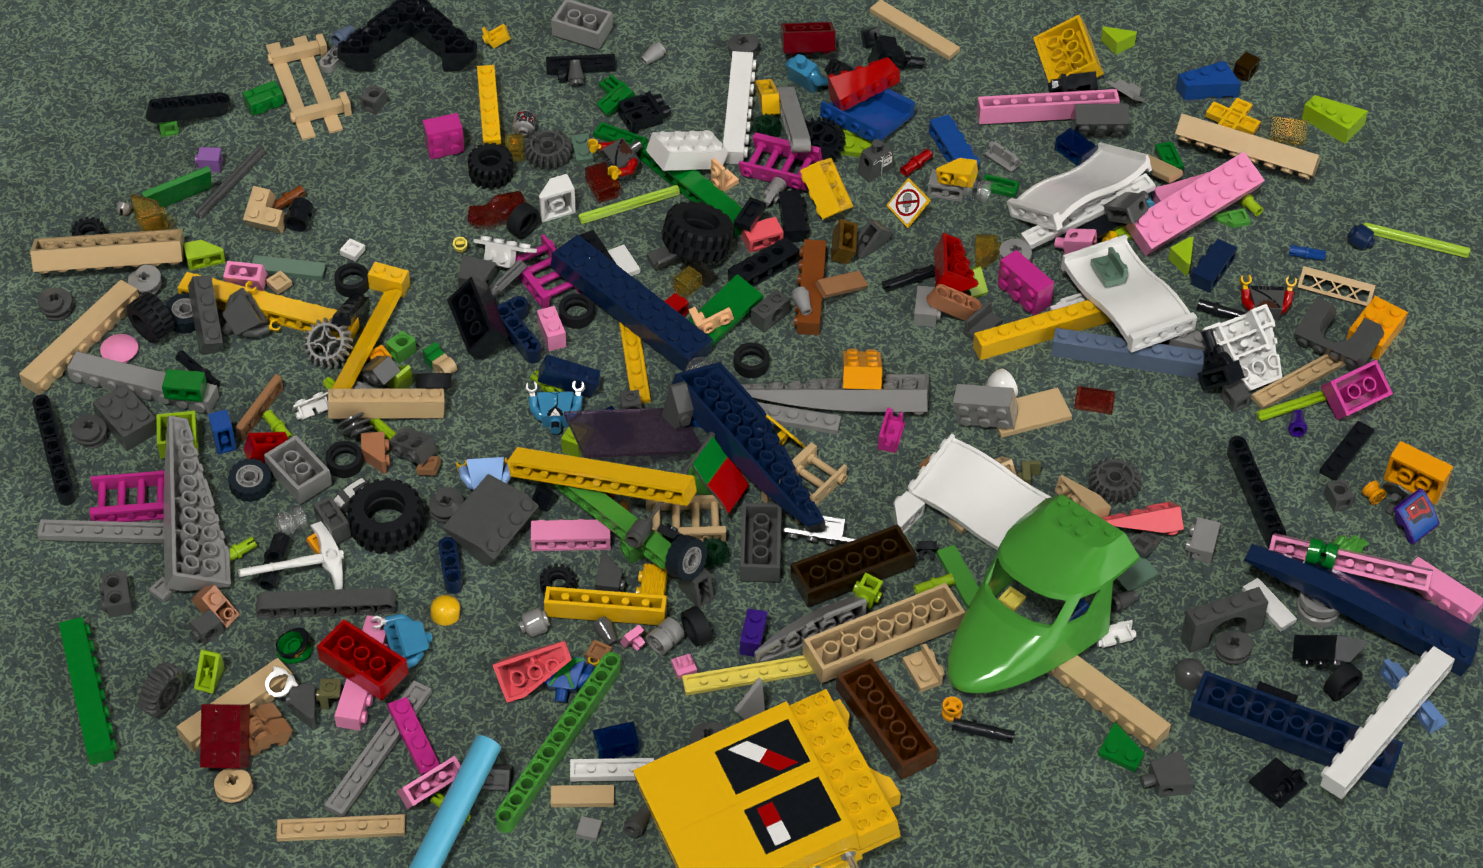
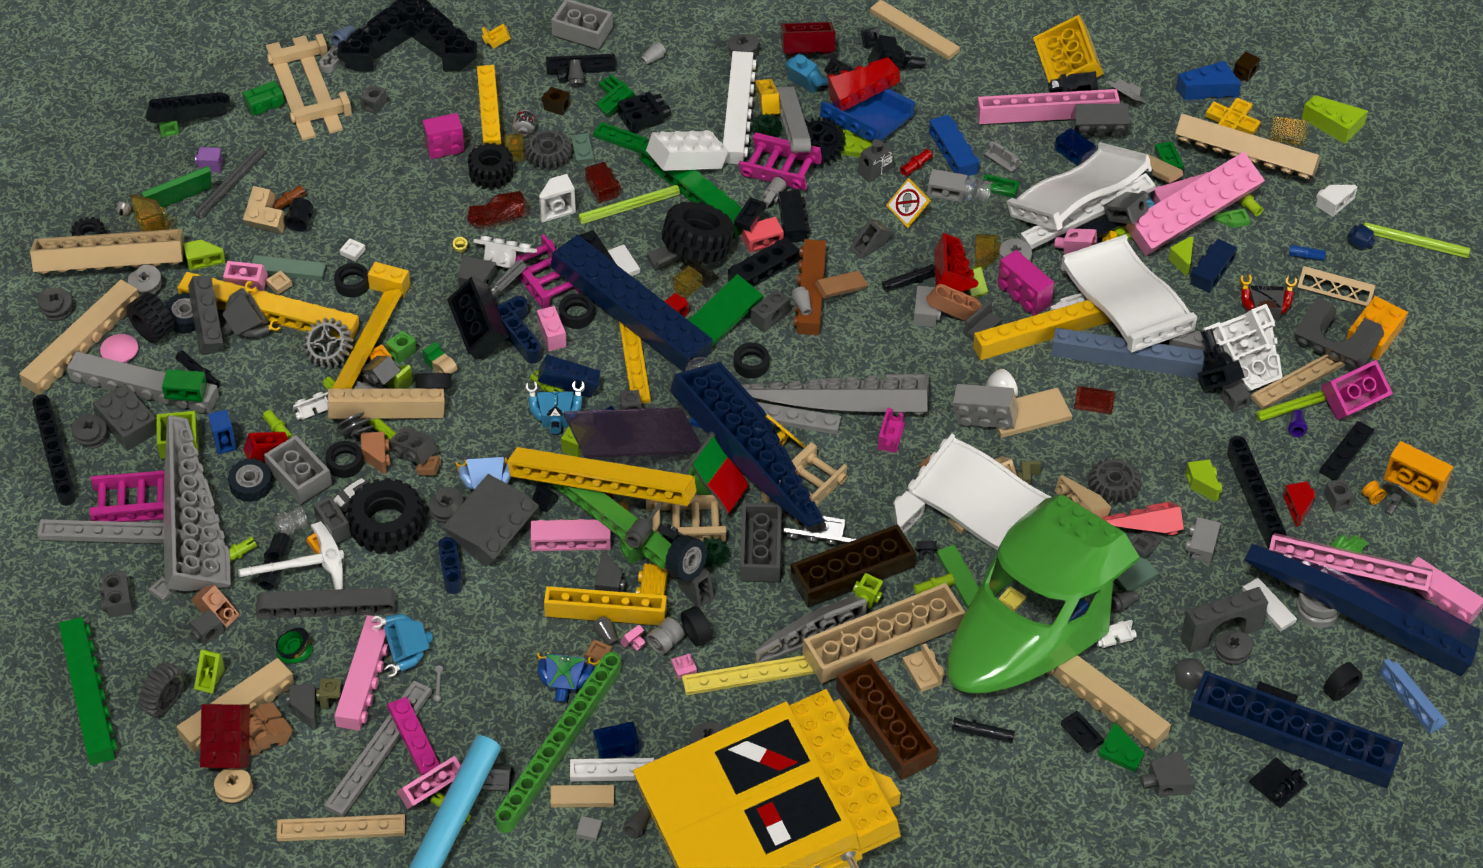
medium nougat tile [235,374,283,441] -> none
white piece [265,666,298,698] -> none
red brick [317,619,408,701] -> none
black plate [332,293,370,326] -> none
yellow hair [430,595,461,626] -> none
coral wedge [493,641,572,703] -> none
black tyre [507,202,540,239] -> none
light grey head [519,608,550,637] -> none
black tyre [539,563,576,597] -> none
torso [587,138,643,181] -> none
dark grey slope [662,381,694,429] -> none
light nougat bracket [689,307,734,333] -> none
light nougat bracket [710,158,739,192] -> none
light grey slope [732,678,765,720] -> none
dark purple brick [740,608,768,657] -> none
yellow slope [800,158,854,220] -> none
pearl gold brick [831,219,858,264] -> none
light orange brick [842,349,882,390] -> none
yellow slope [936,158,978,188] -> none
light orange wheel [941,696,963,722] -> none
sand green bracket [1090,247,1128,288] -> none
lime slope [1101,26,1137,55] -> none
black pin [1196,298,1246,319] -> none
black slope [1292,635,1367,666] -> none
green wheel [1305,537,1340,570] -> none
white brick [1320,646,1455,800] -> none
slope [1394,488,1439,544] -> none
none -> light grey hinge [433,666,443,702]
none -> dark brown brick [542,87,570,116]
none -> black plate [1061,711,1104,753]
none -> lime slope [1185,459,1222,501]
none -> red slope [1283,481,1315,527]
none -> white slope [1316,185,1357,217]

